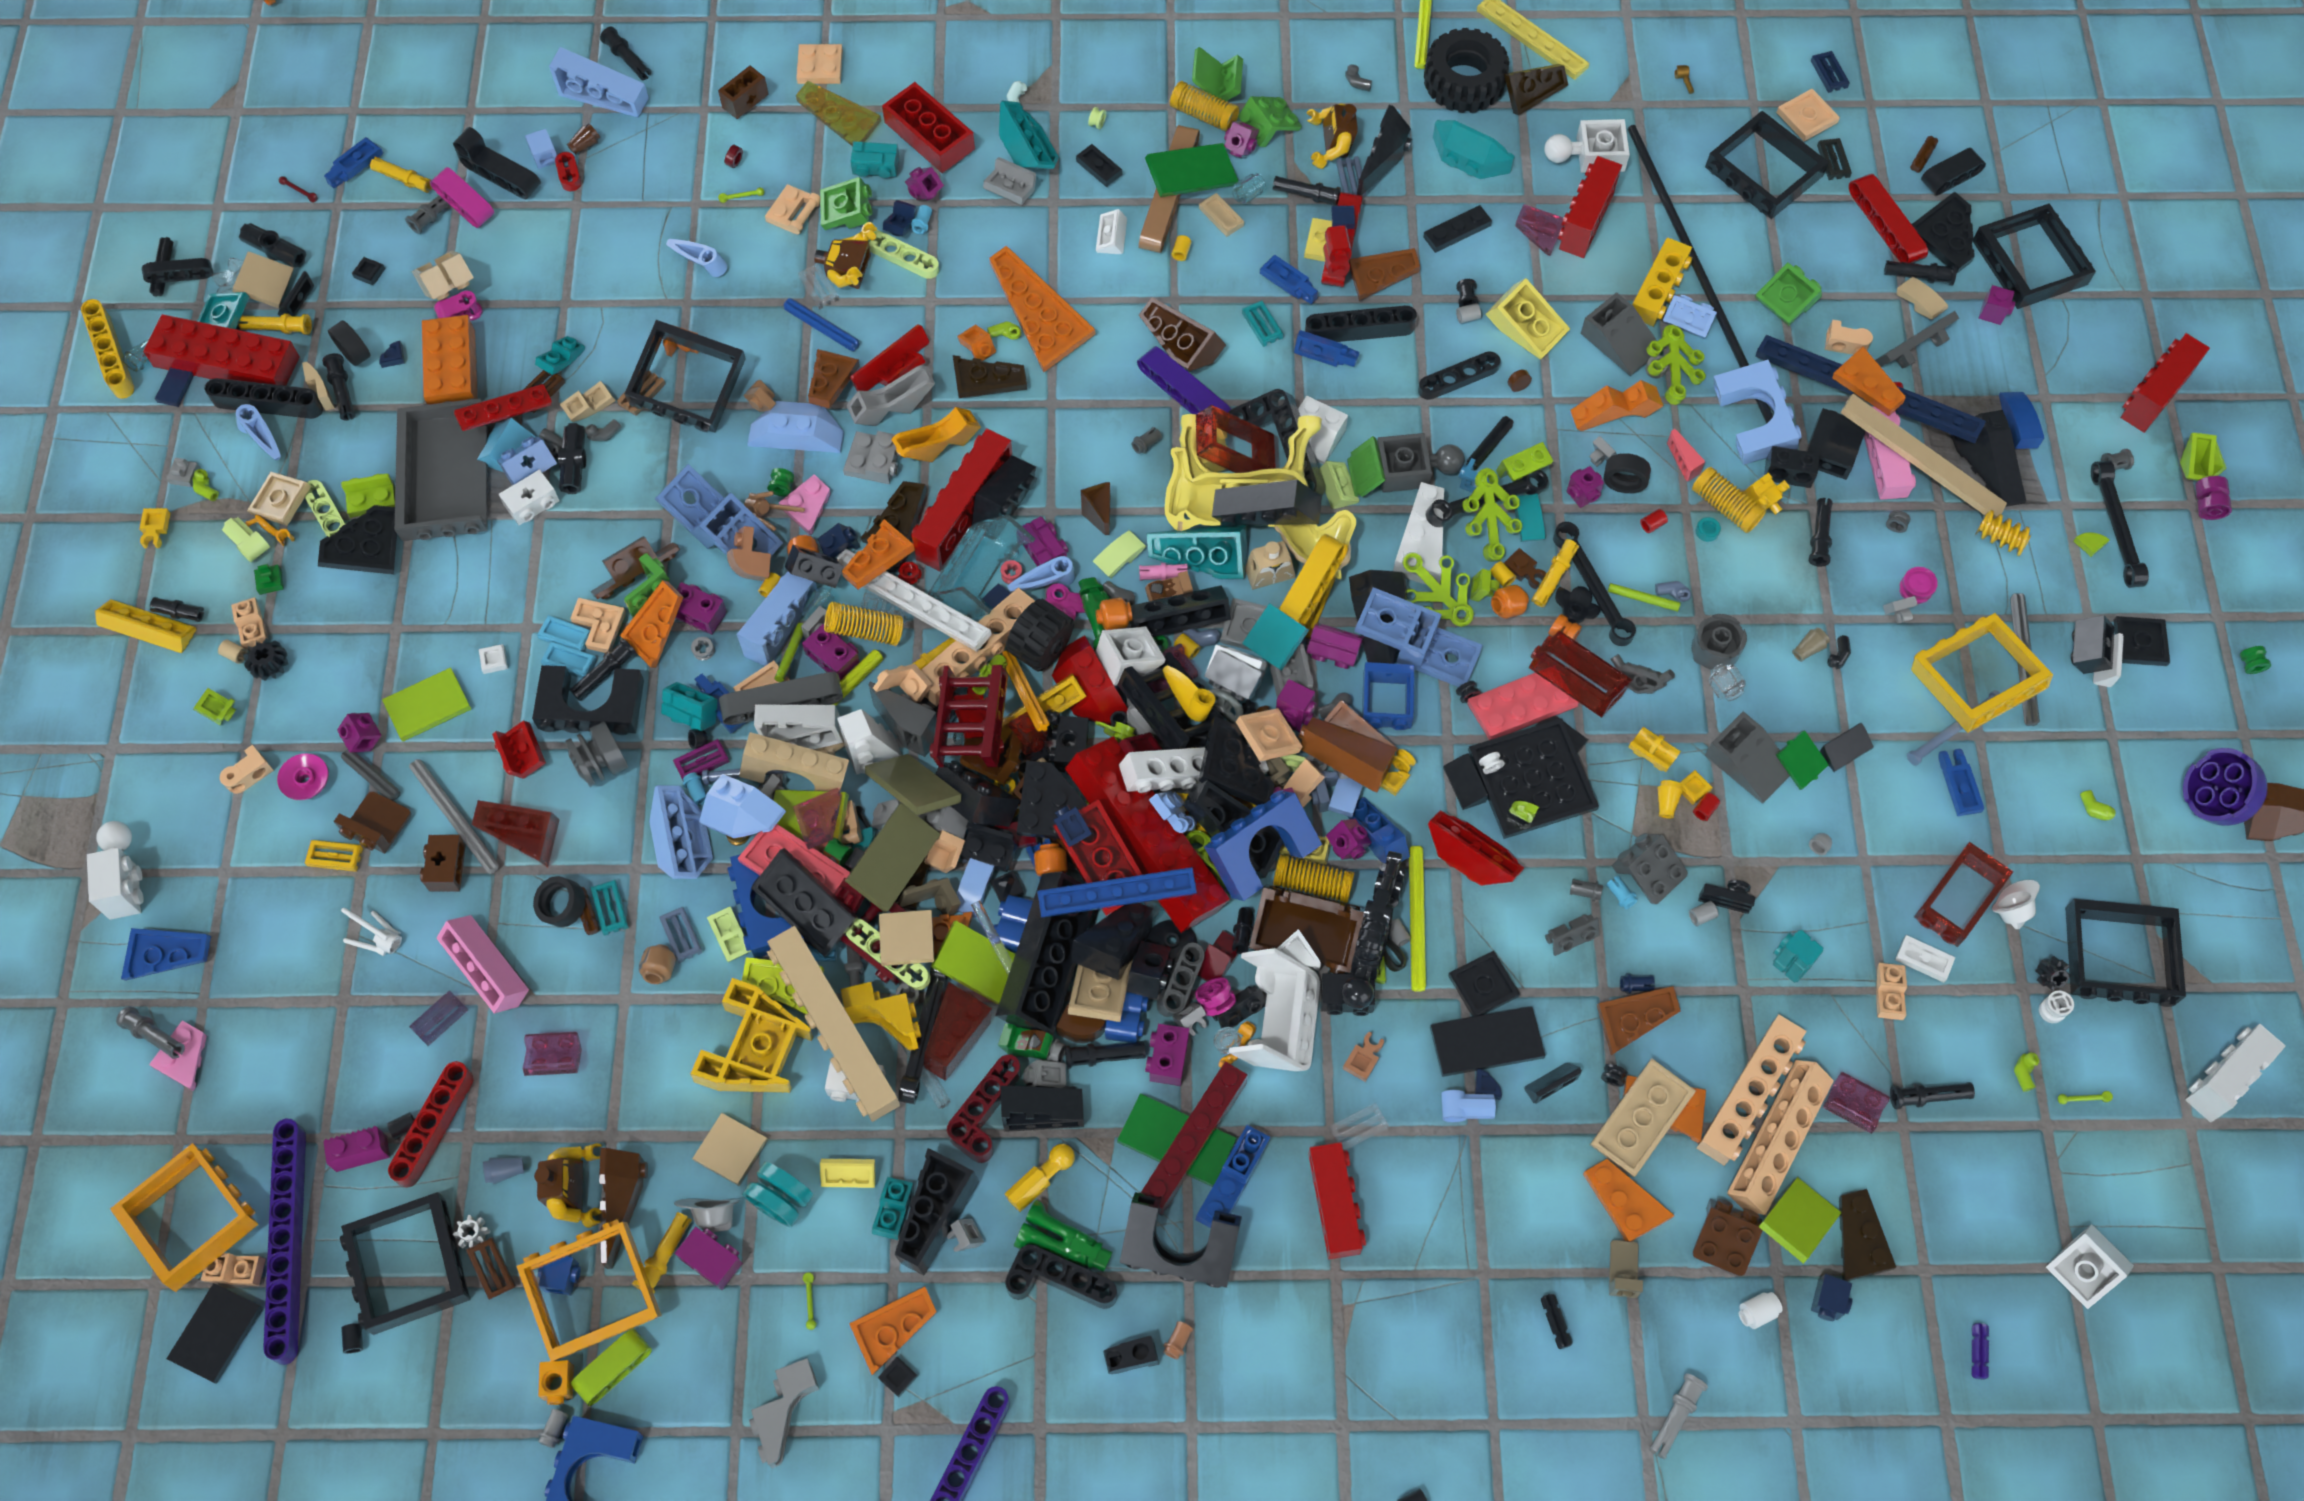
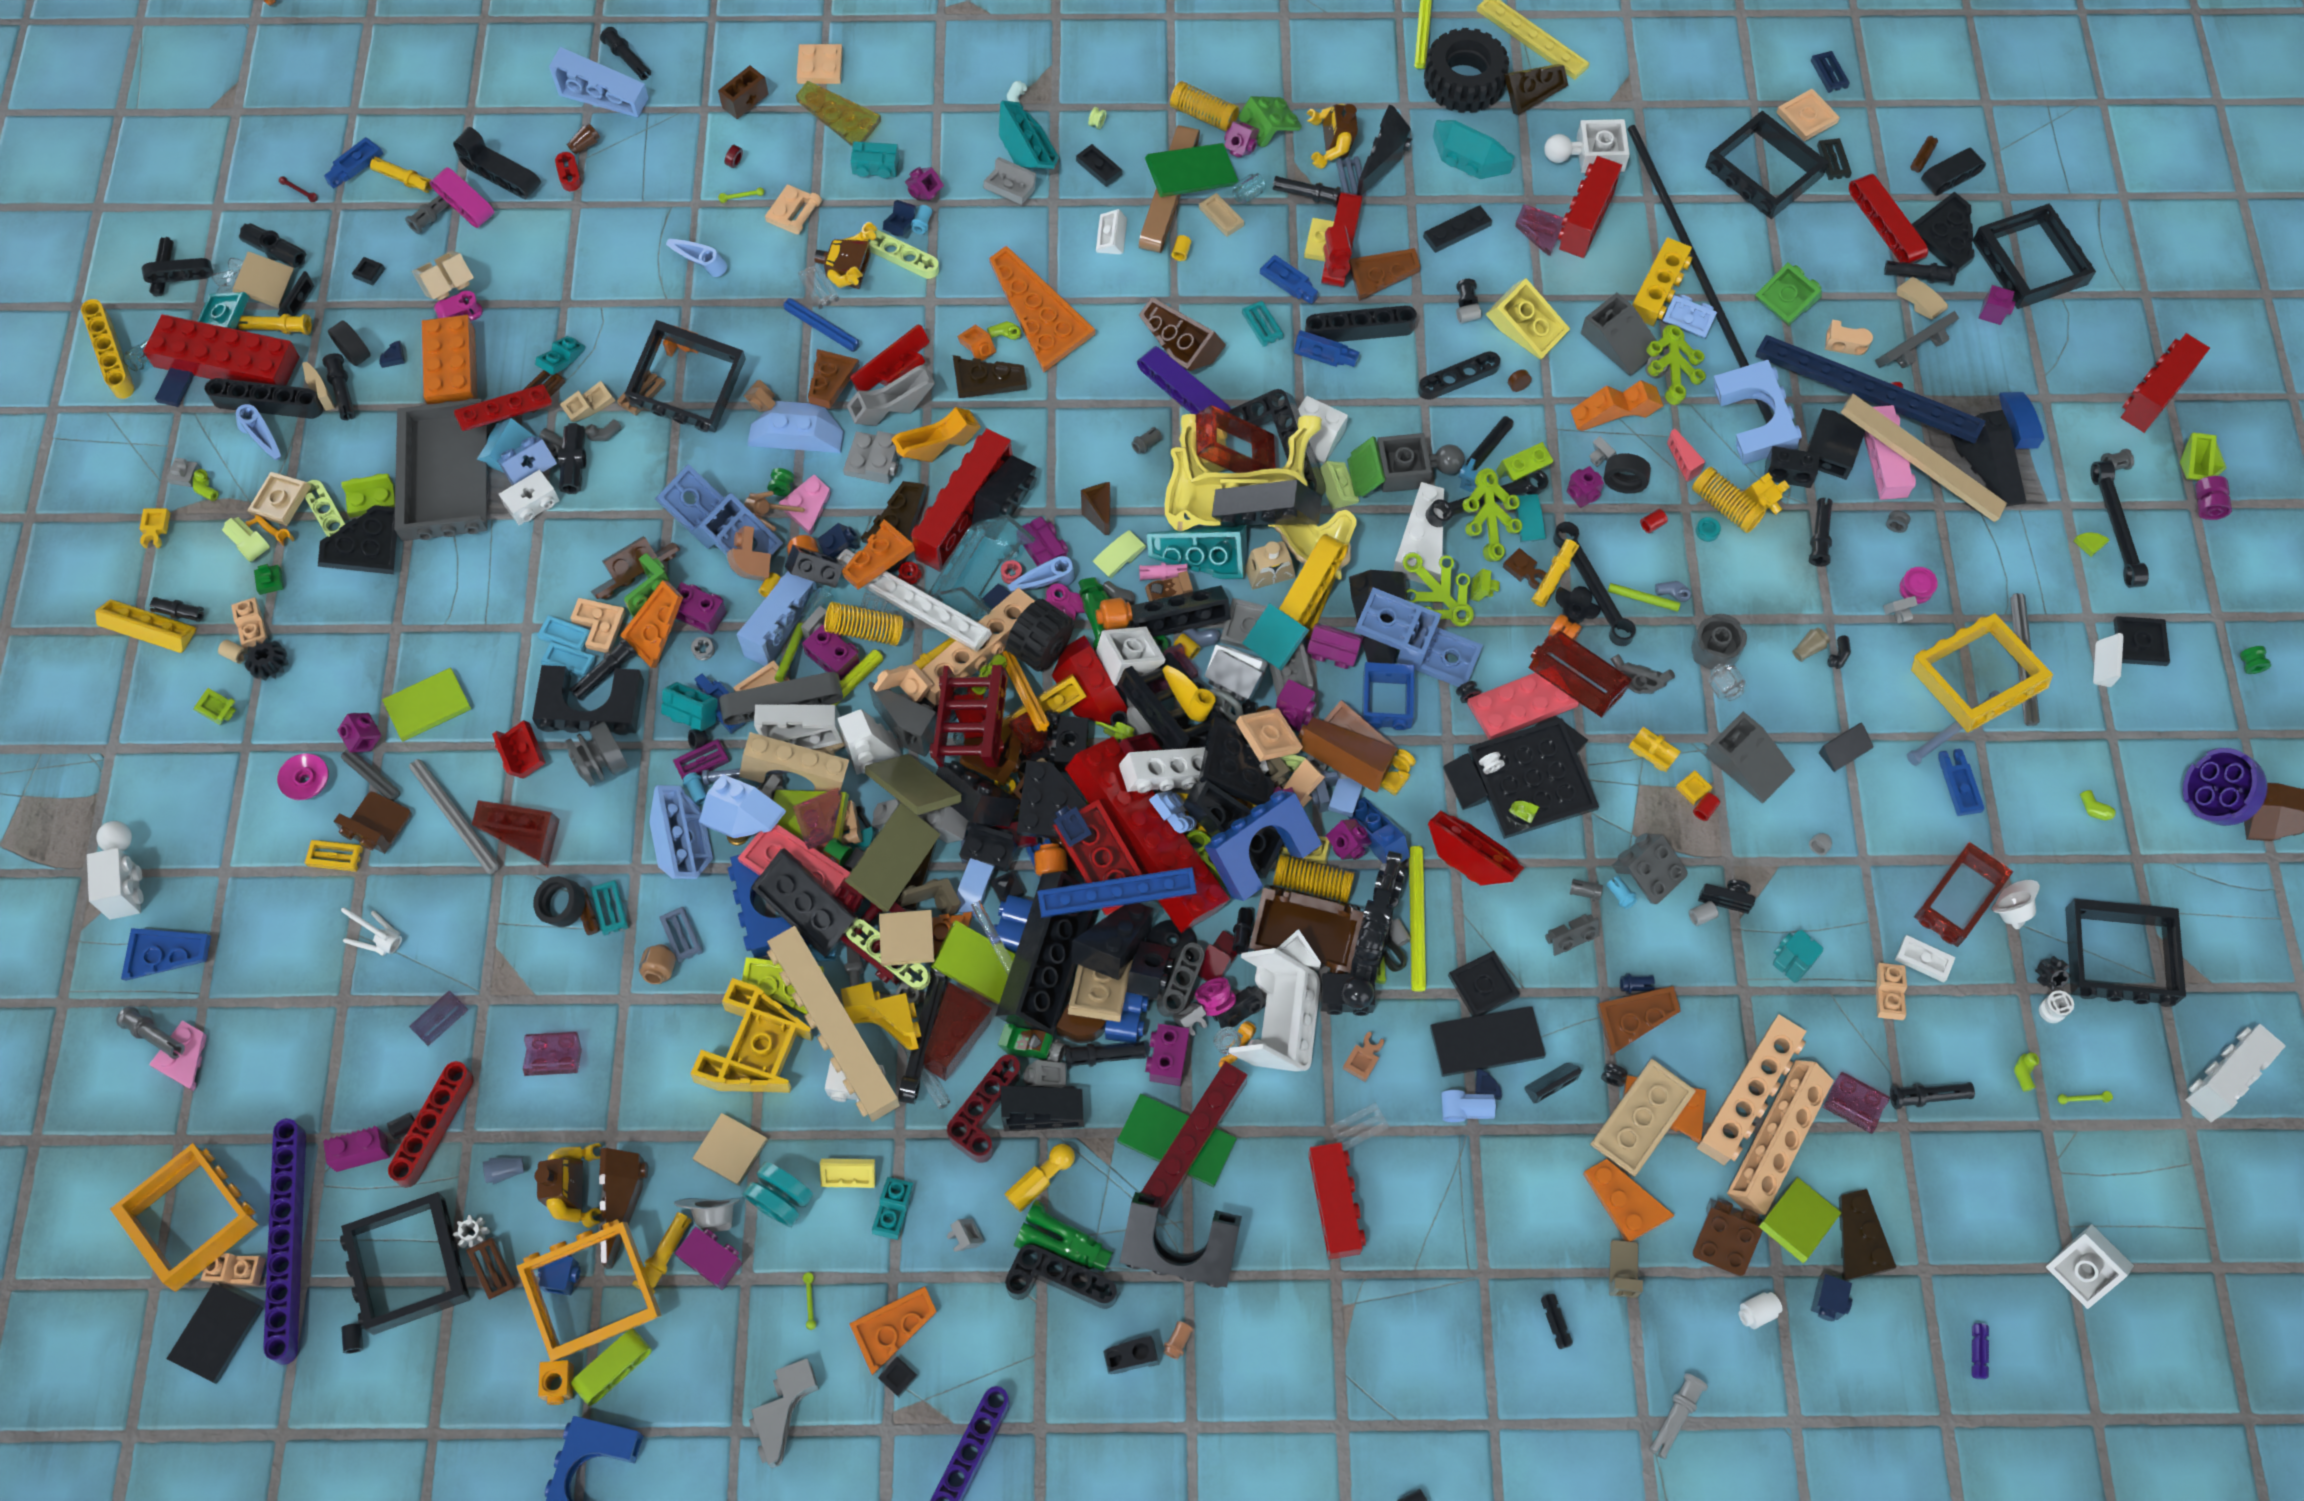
light nougat leg [220,745,274,794] -> none
reddish brown brick [420,835,466,892] -> none
bright pink brick [436,915,529,1014] -> none
white tile [479,644,508,674] -> none
light blue brick [525,129,557,169] -> none
light grey pin [538,1409,569,1448] -> none
yellowish green slope [707,907,752,962] -> none
bright green plate [820,177,873,230] -> none
red brick [882,82,975,173] -> none
black wedge [895,1148,979,1276] -> none
light nougat panel [924,830,965,873] -> none
bright green bracket [1192,47,1243,104] -> none
blue slope [1195,1125,1270,1228] -> none
dark grey arm [1318,692,1352,719] -> none
dark blue tile [1331,206,1355,229] -> none
dark grey arm [1345,64,1372,91] -> none
yellow hinge [1490,561,1516,587] -> none
orange head [1491,585,1529,618] -> none
yellow cone [1657,780,1683,819] -> none
pearl gold hand [1674,65,1694,94] -> none
green piece [1776,730,1829,790] -> none
orange wing [1832,346,1905,416] -> none
yellow piece [1975,510,2031,556] -> none
brick [2071,615,2115,674] -> none

